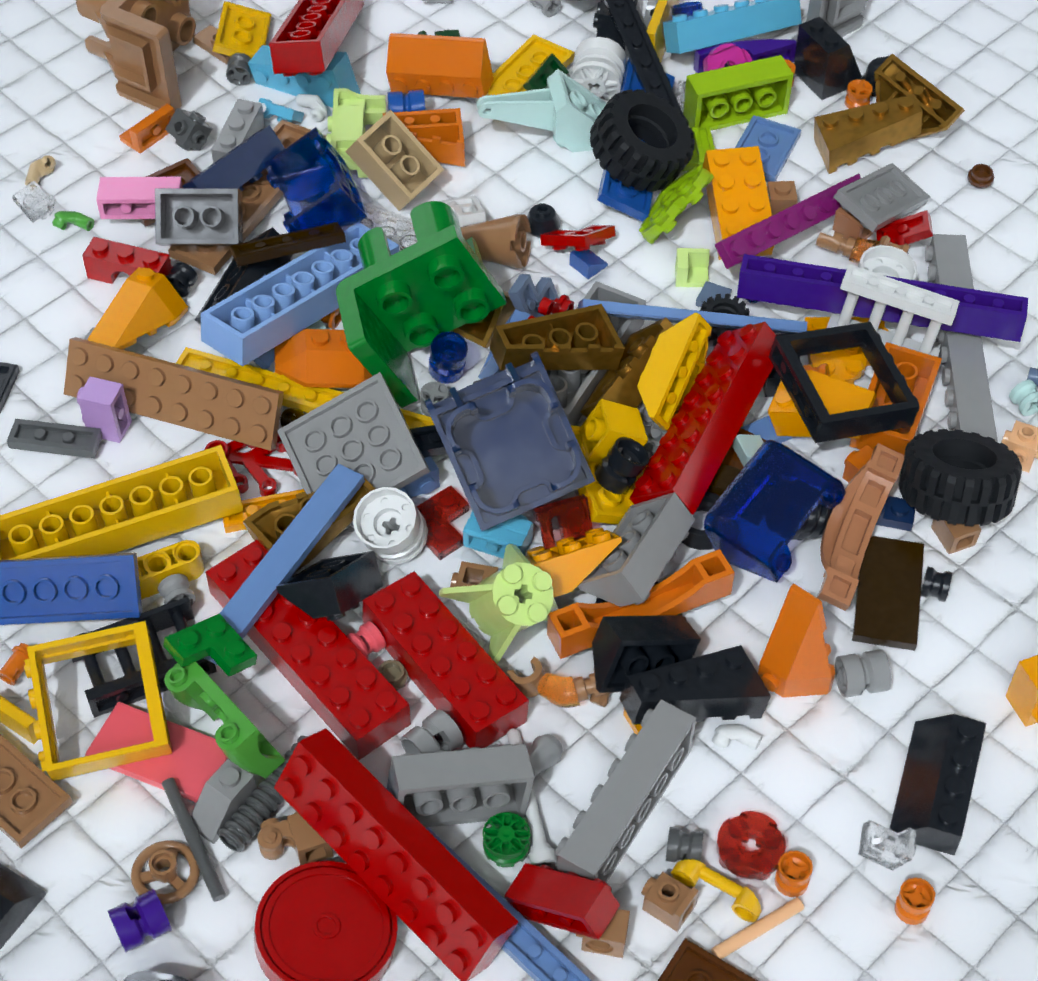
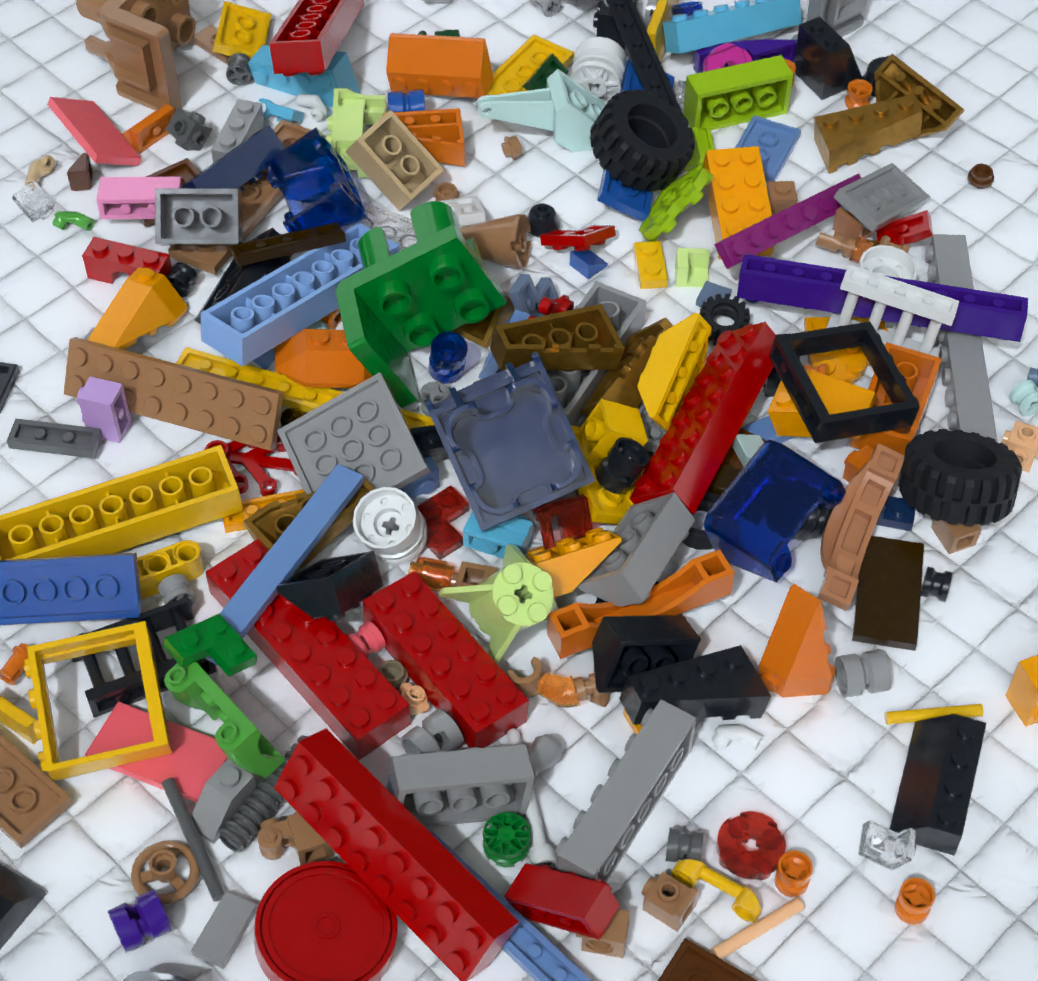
medium blue tile [578,299,807,334] -> none
none -> coral tile [47,97,142,166]
none -> reddish brown slope [67,153,93,191]
none -> light grey tile [191,891,258,969]
none -> light nougat plate [399,682,430,715]
none -> clear orange brick [408,556,455,592]
none -> medium nougat plate [434,182,460,201]
none -> medium nougat plate [501,136,523,161]
none -> yellow plate [633,241,668,289]
none -> yellow bar [884,703,984,725]

